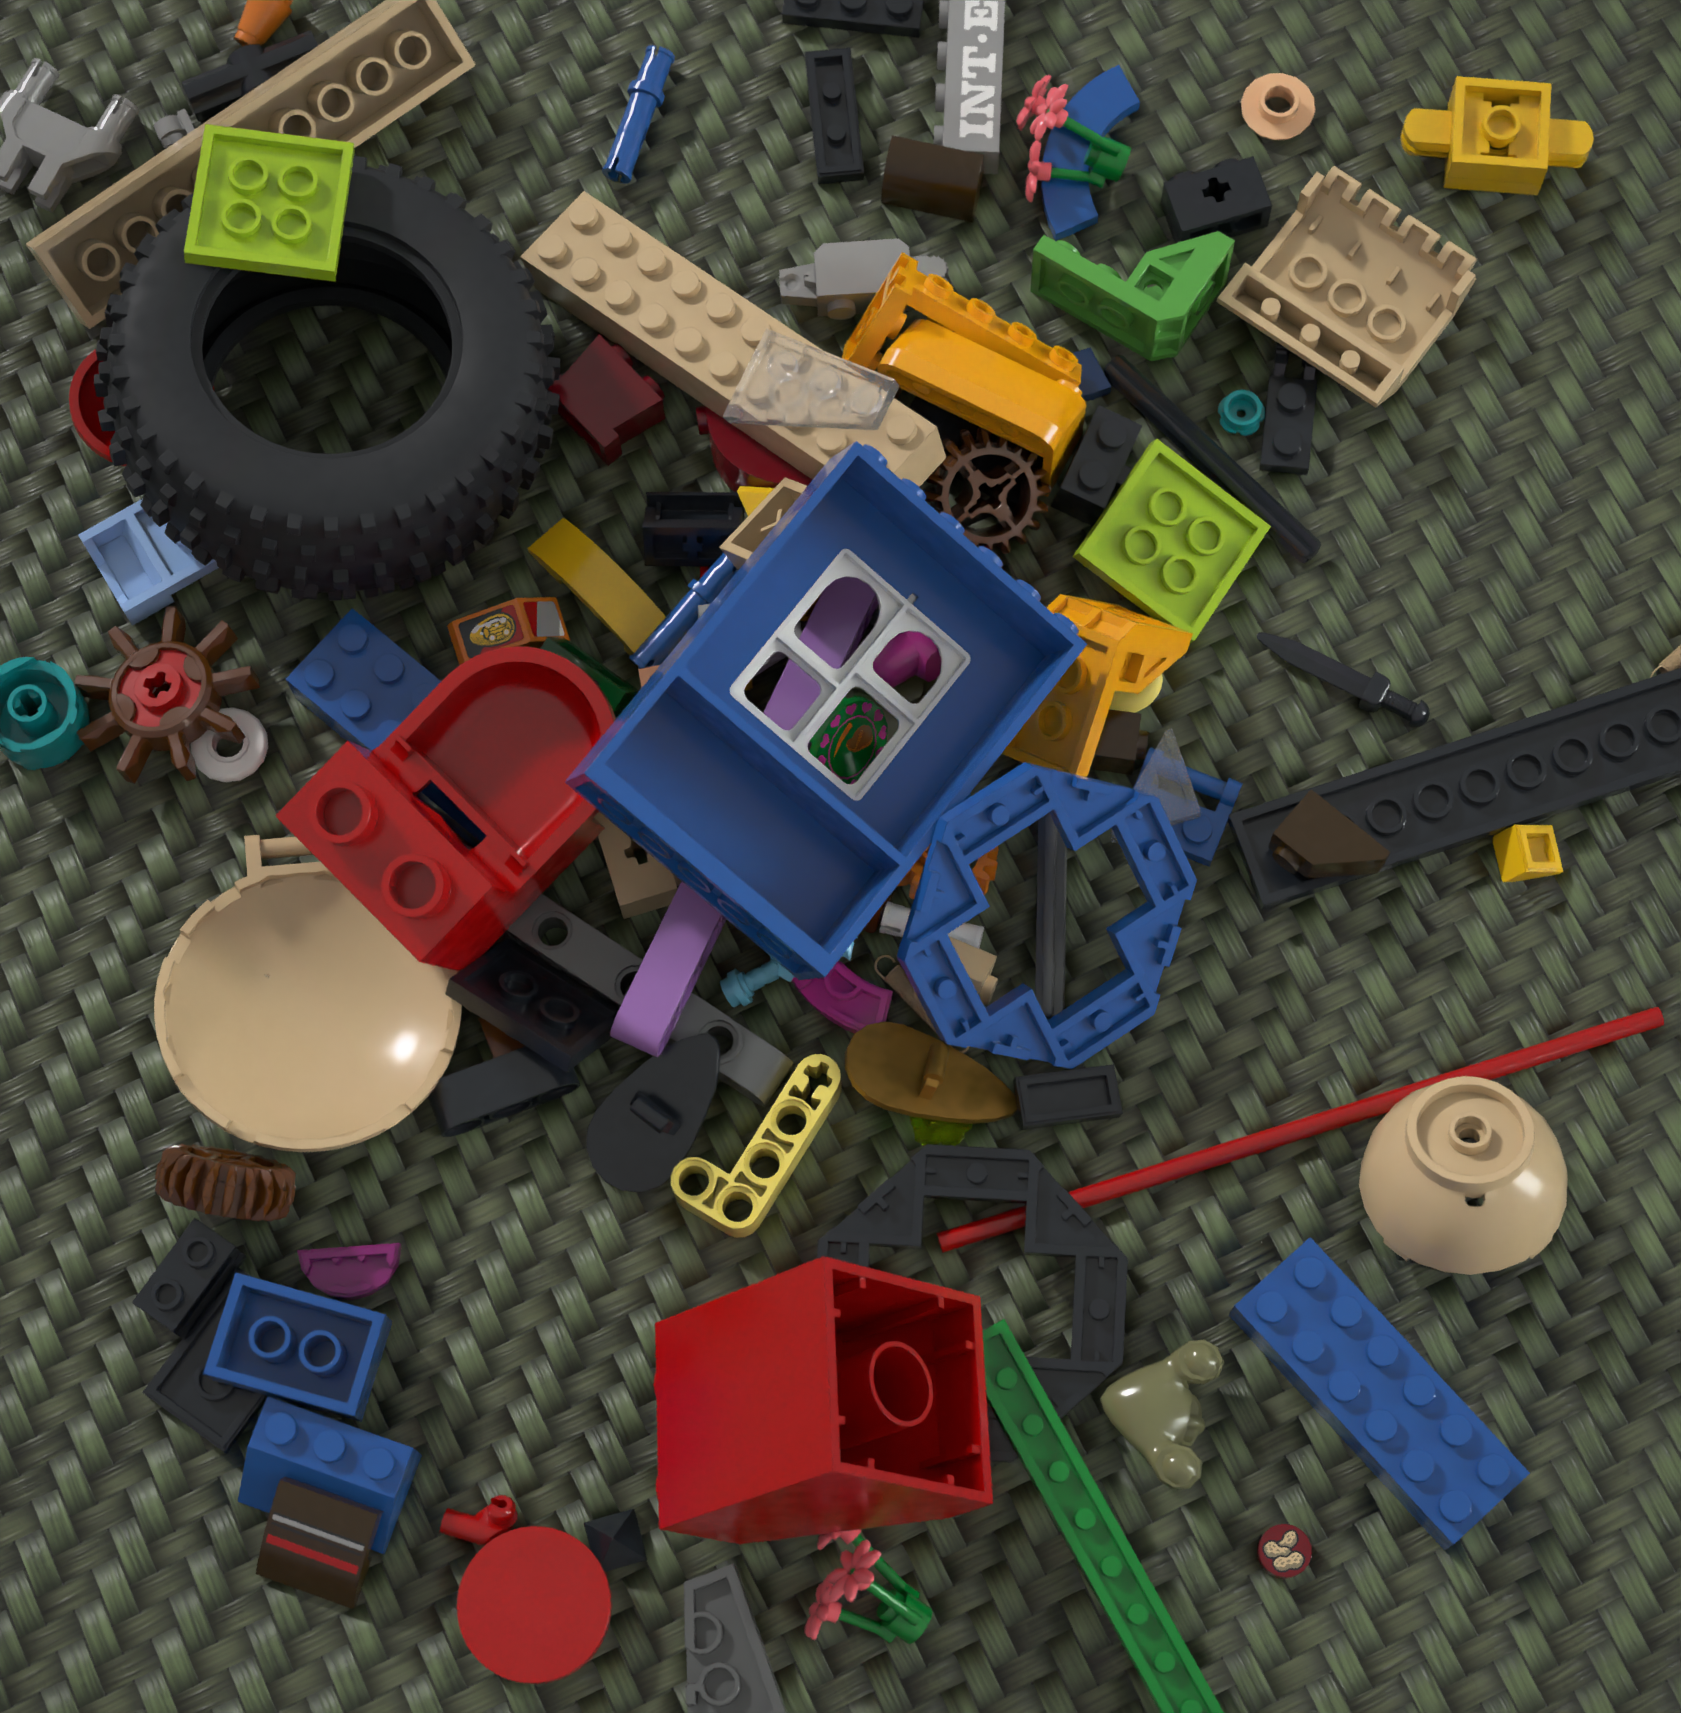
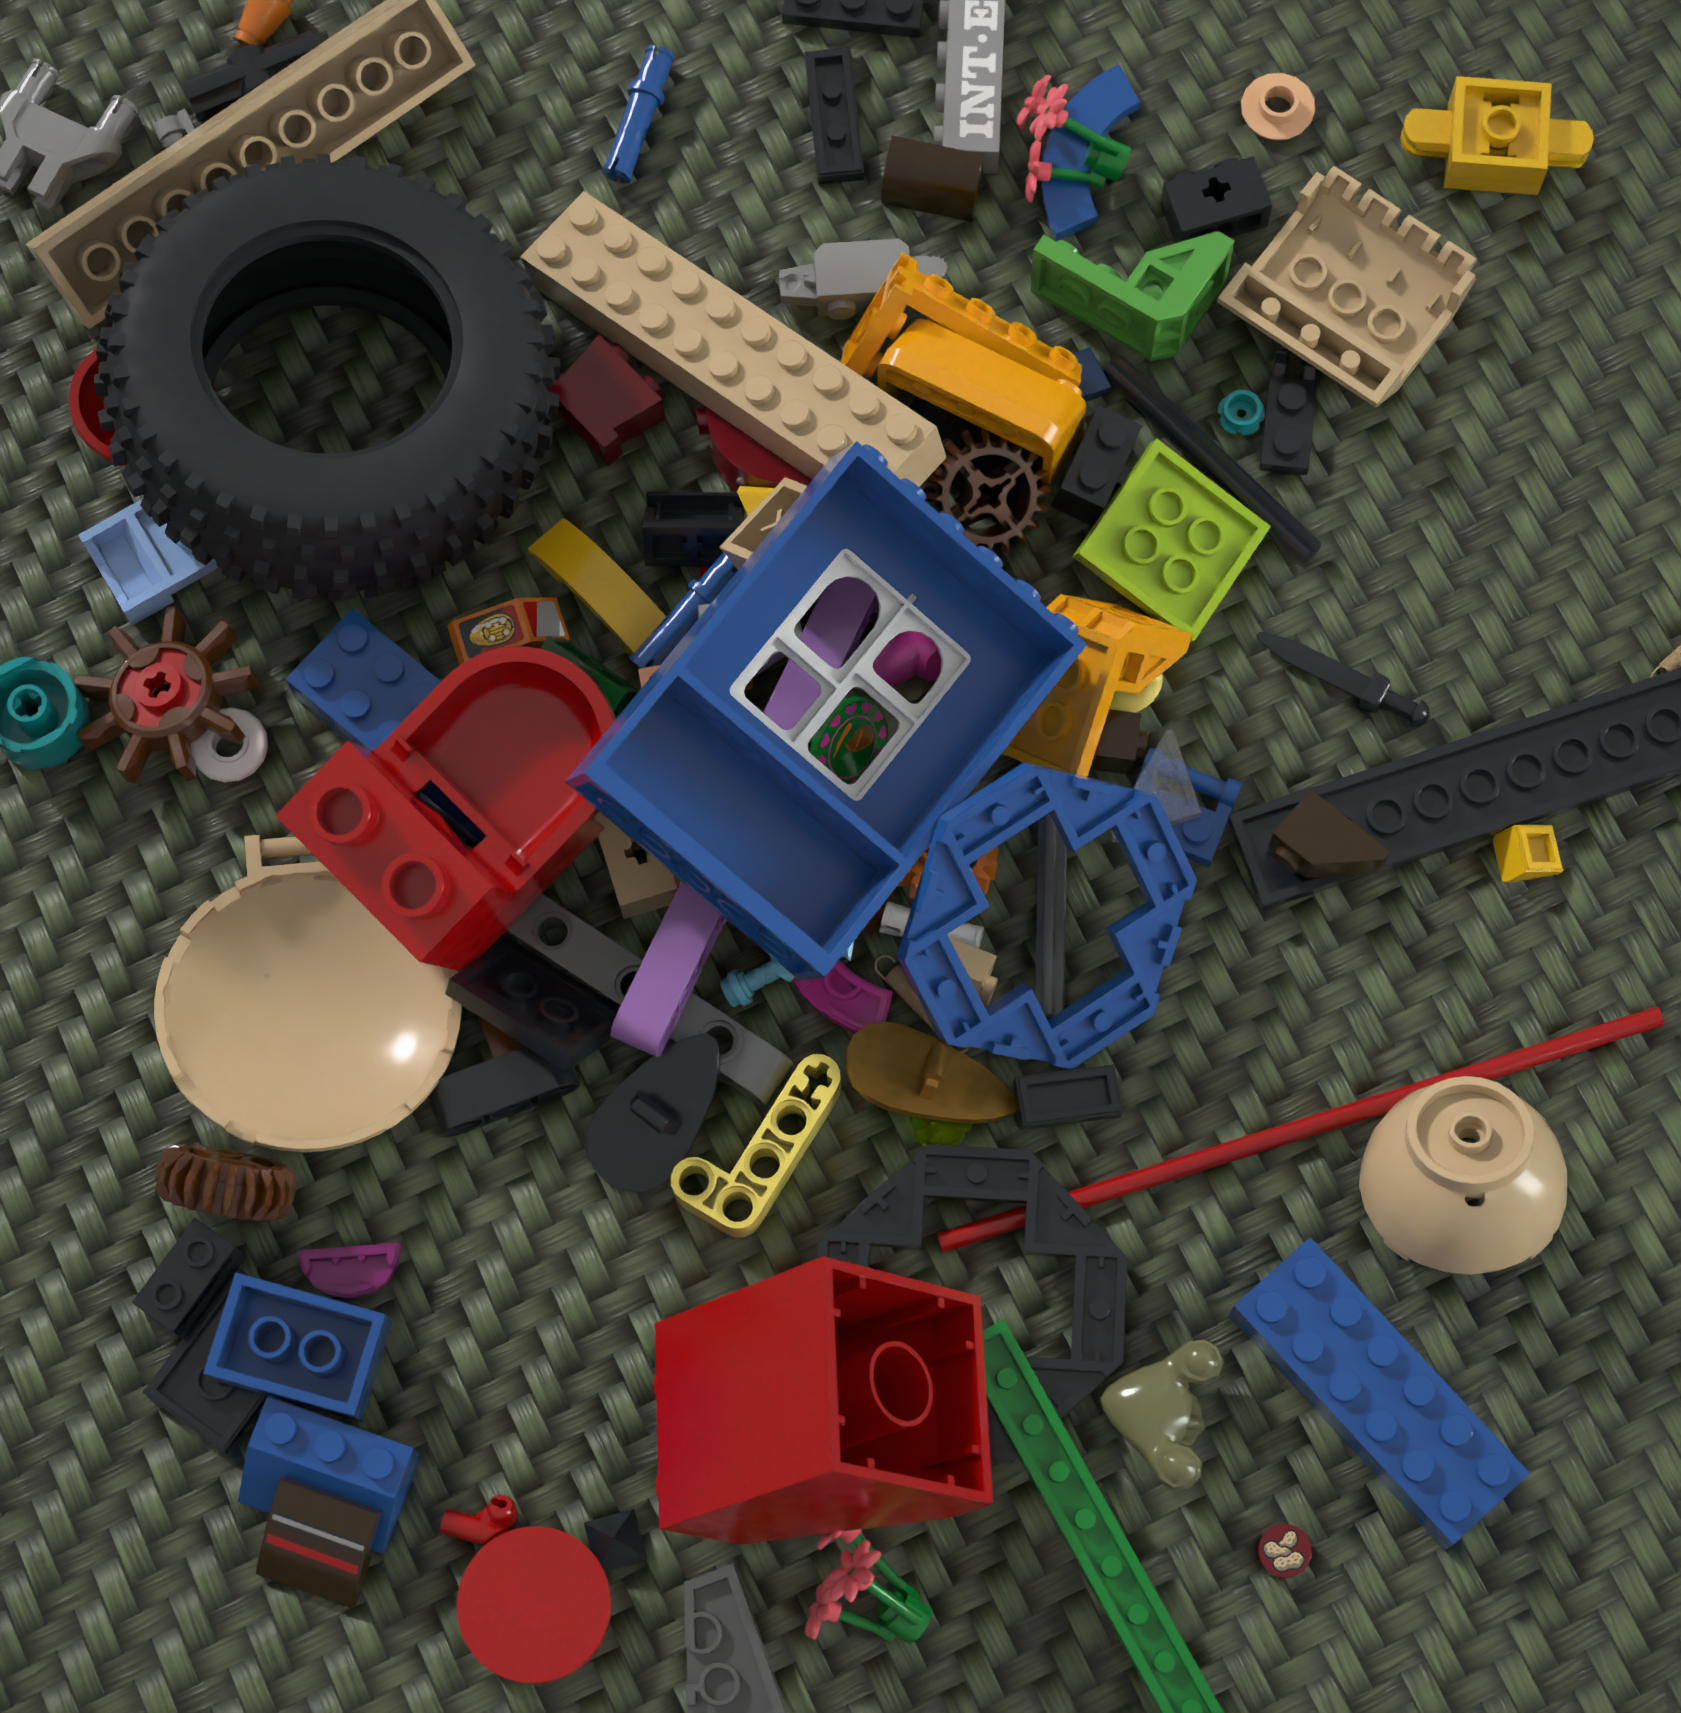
lime plate [184,124,354,281] -> none
clear wing [722,328,900,430] -> none

